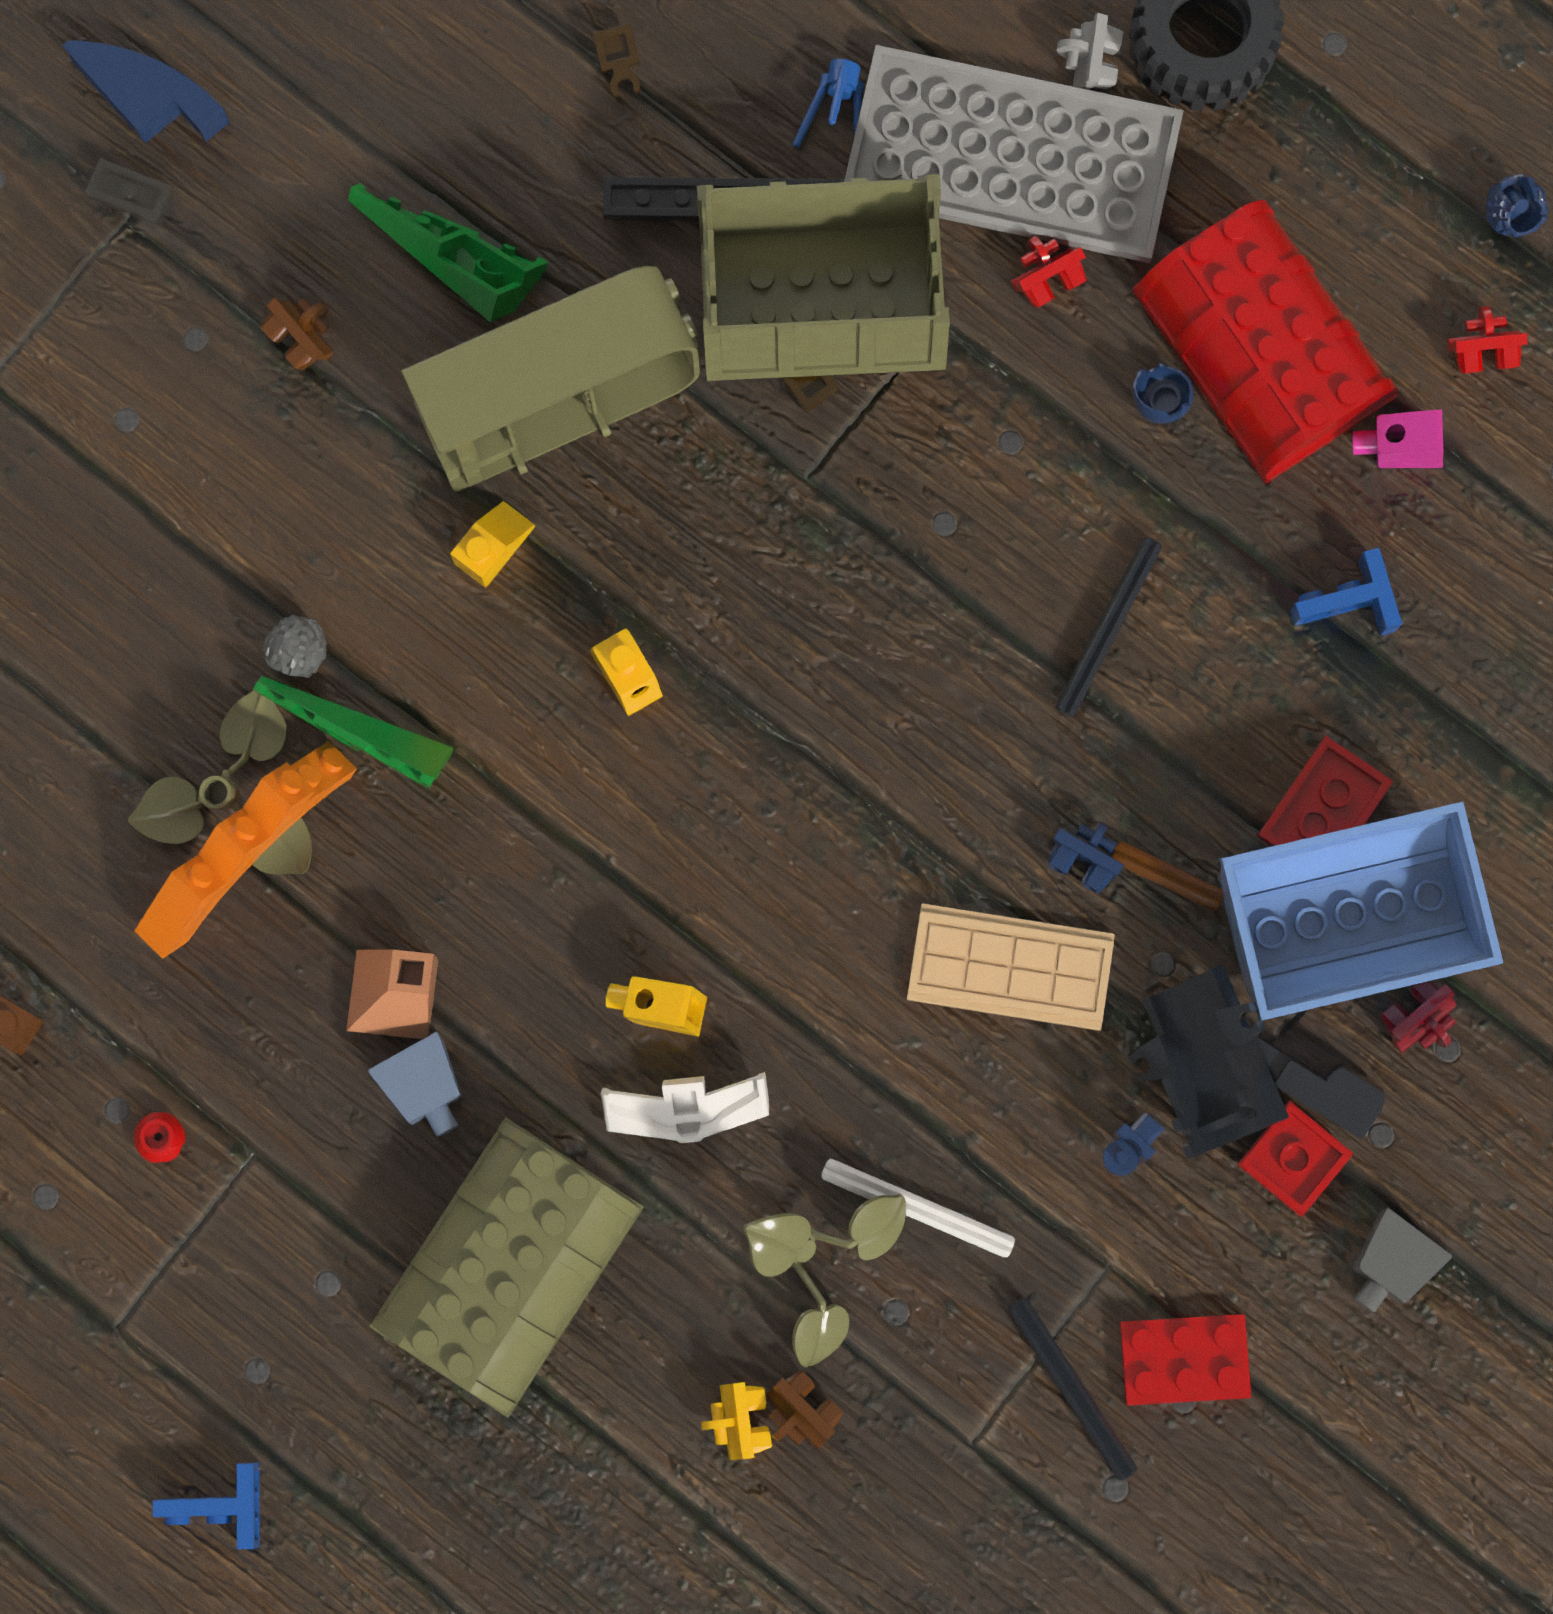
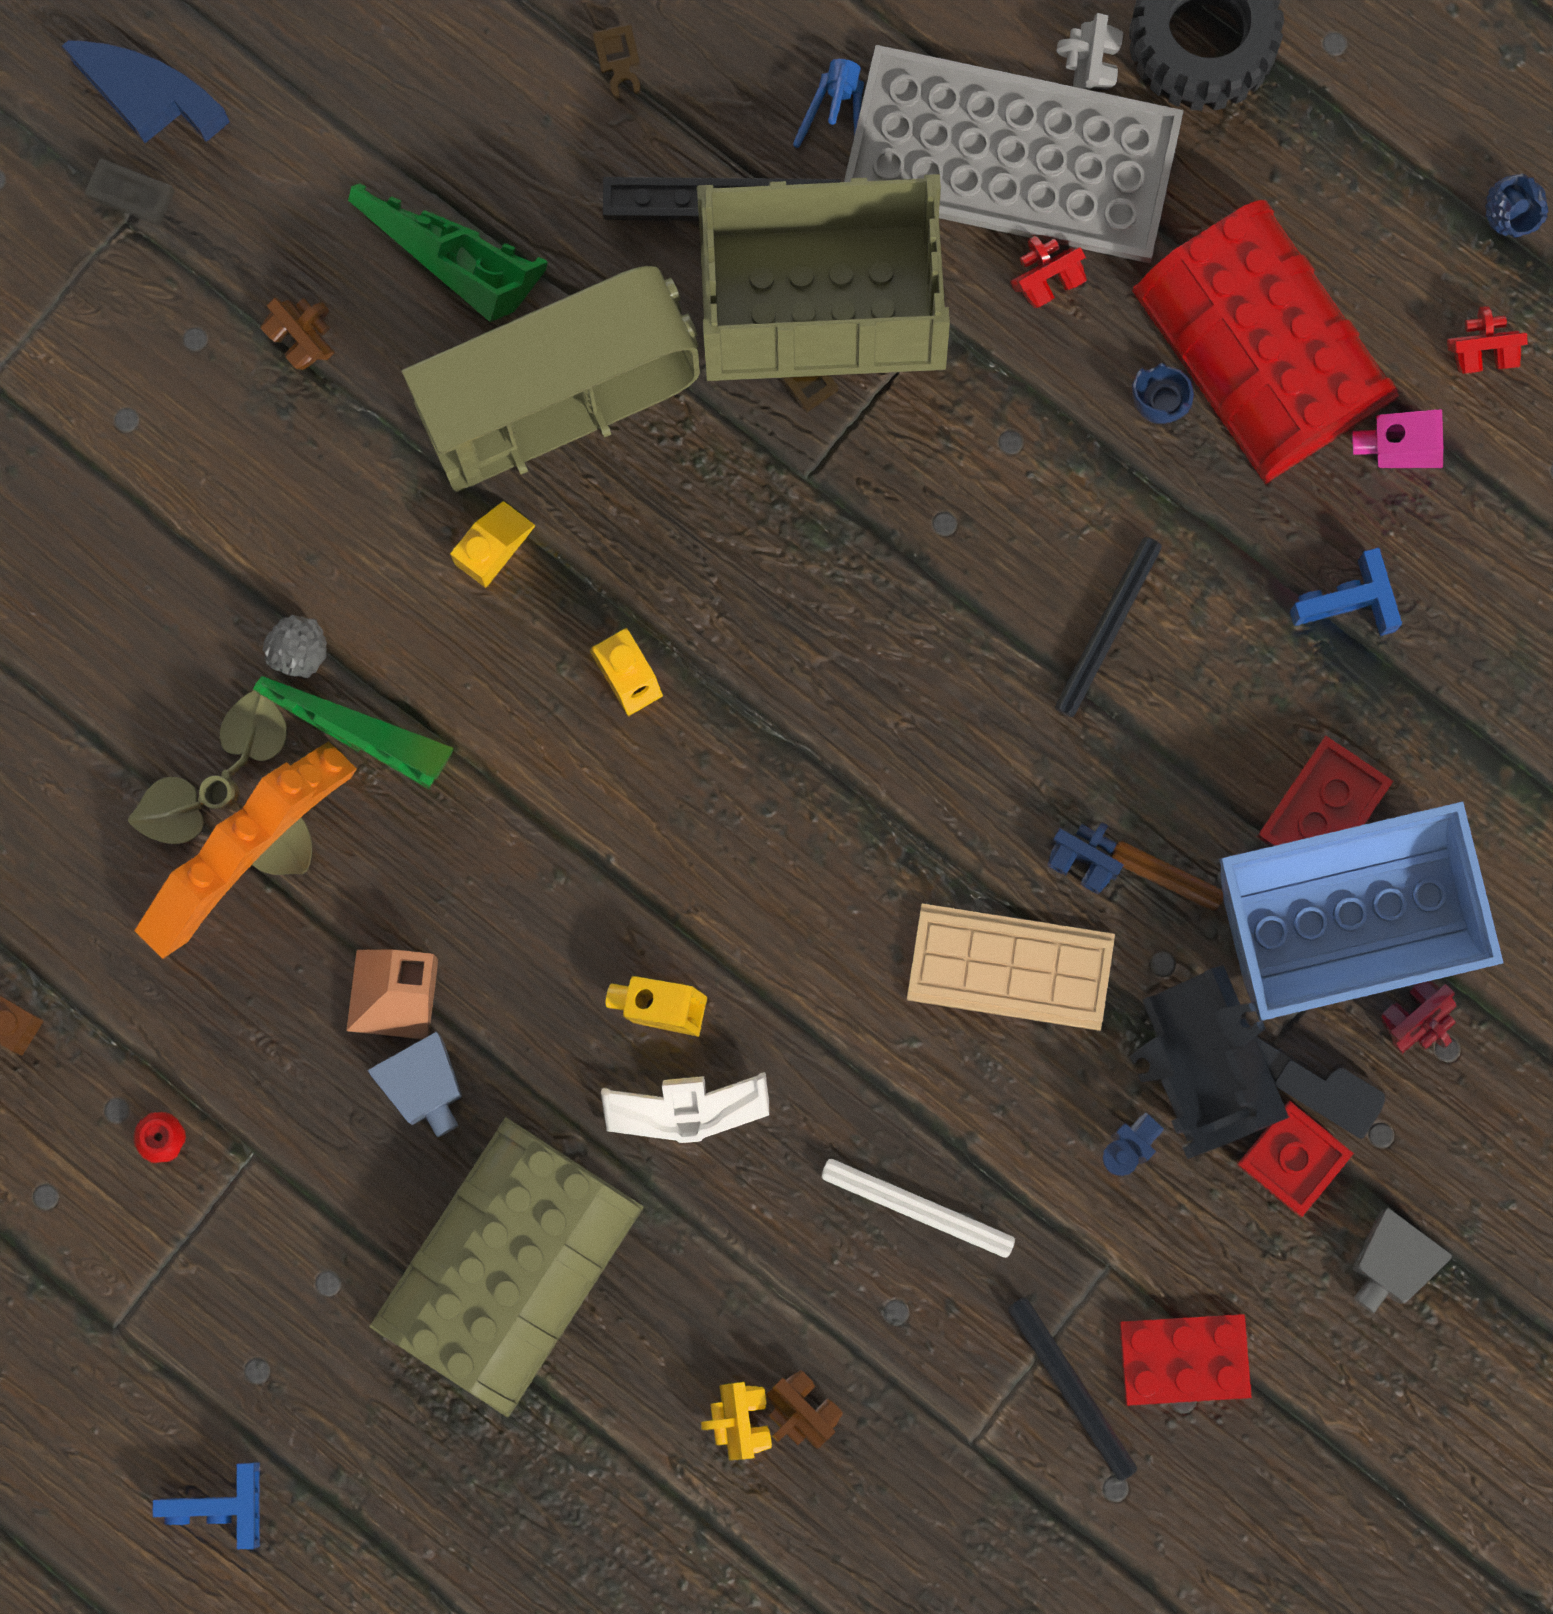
olive plant [743,1193,906,1368] -> none

